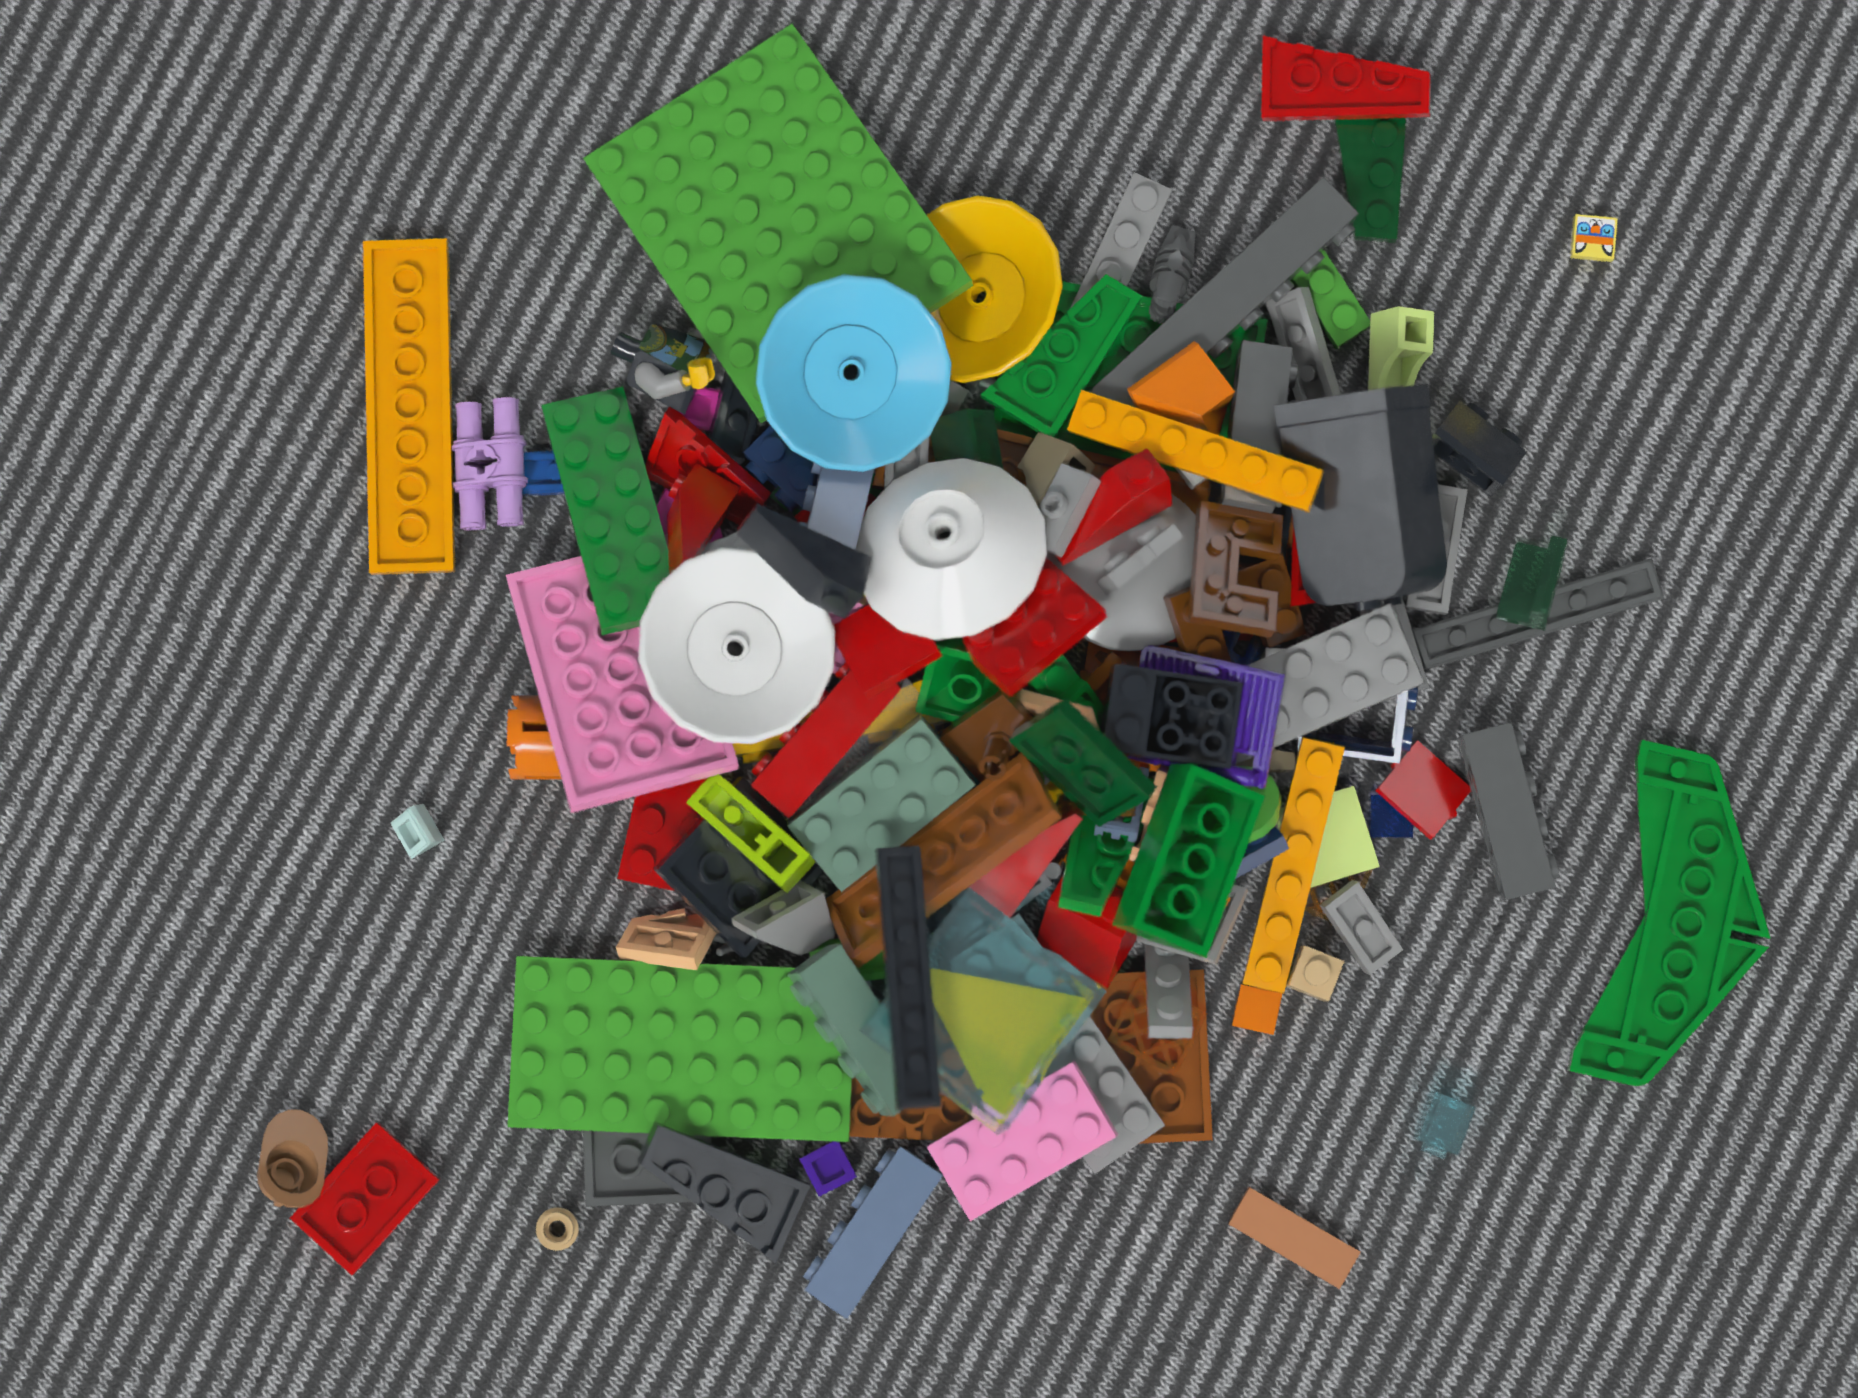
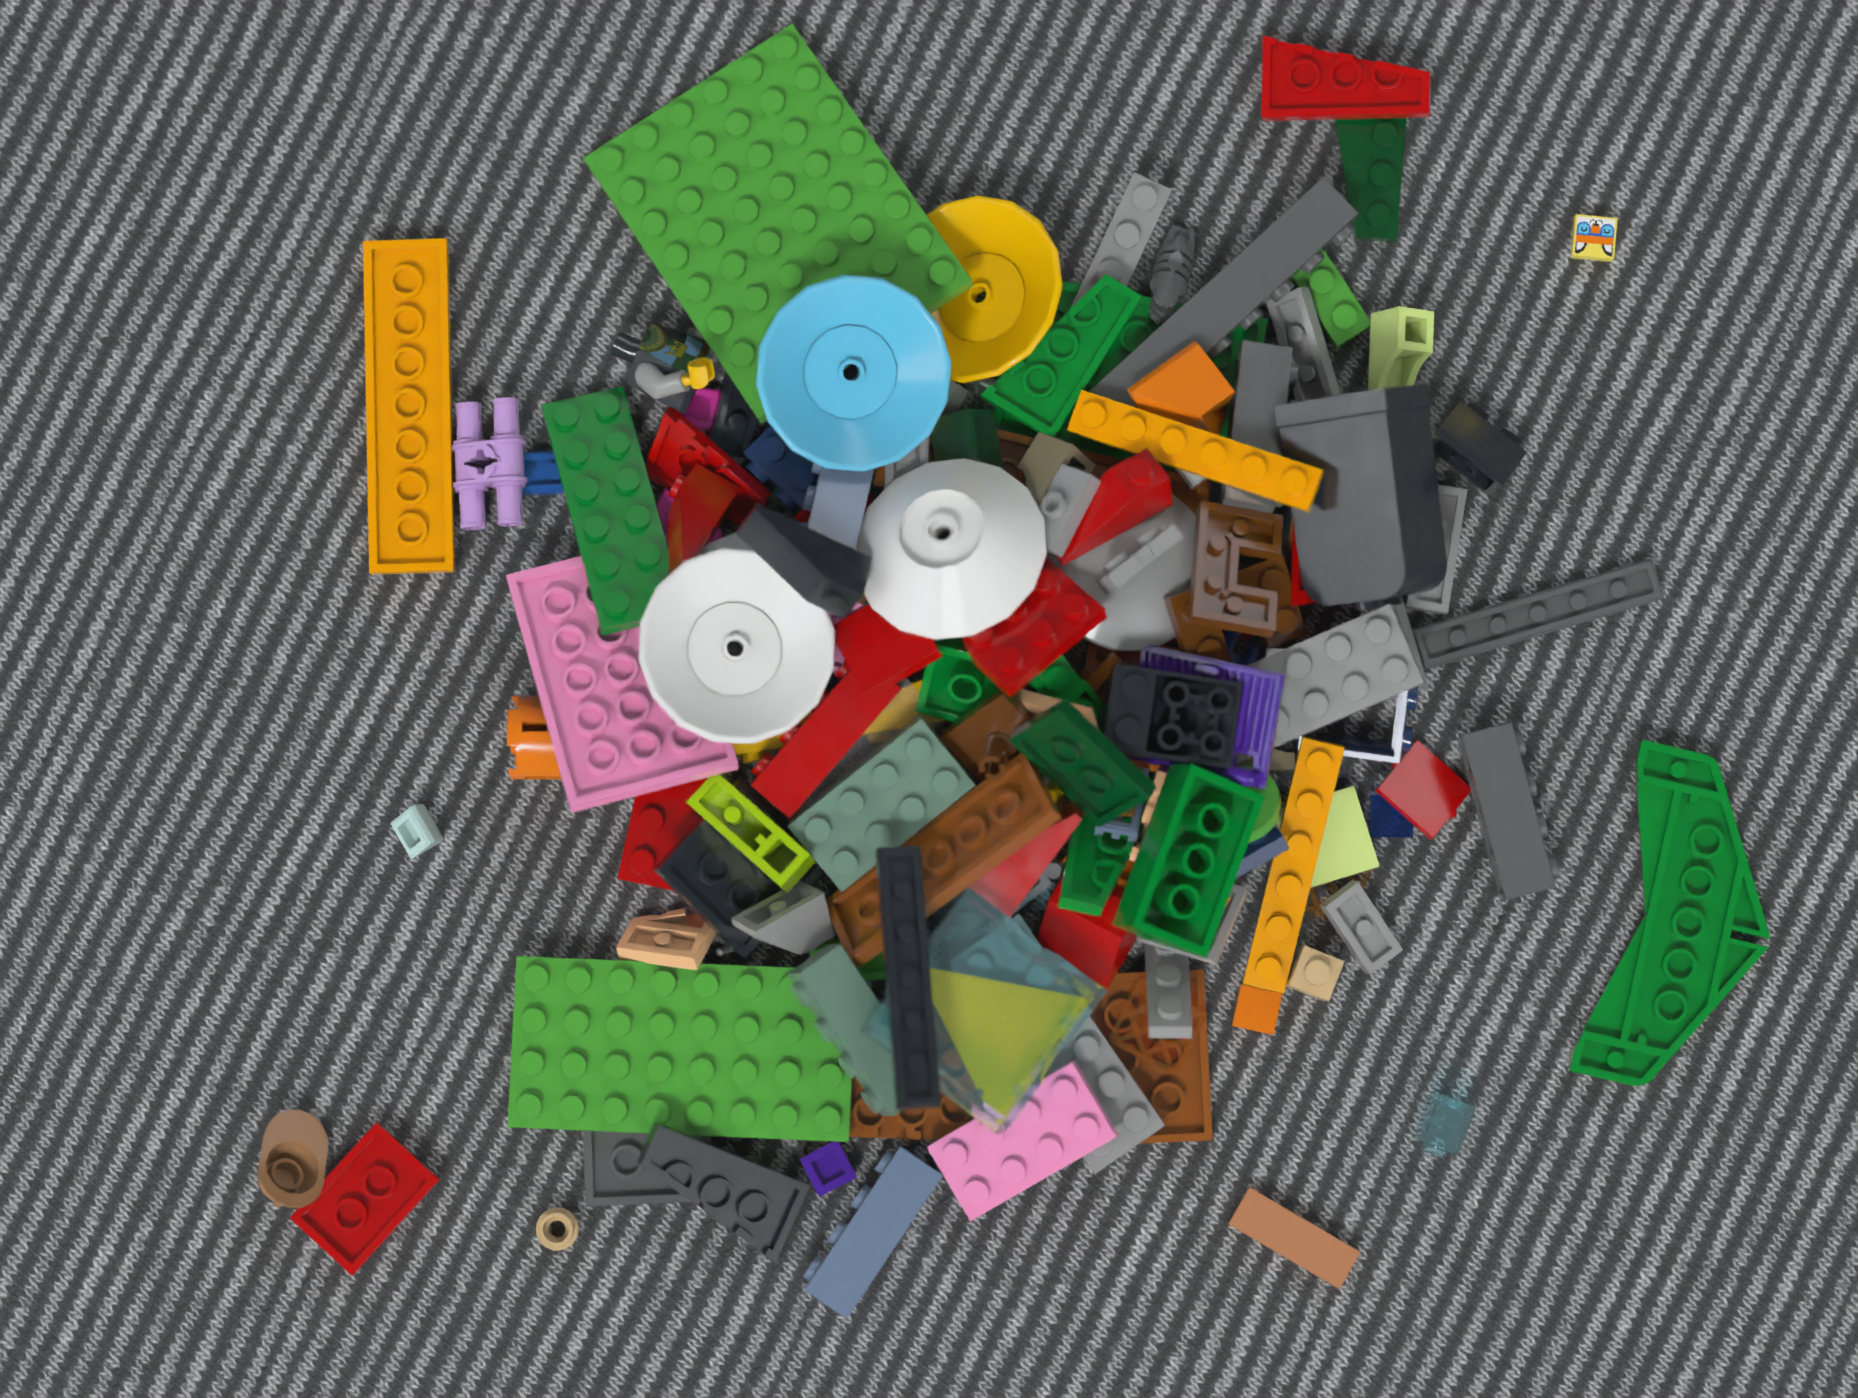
clear green panel [1496,535,1568,631] -> none

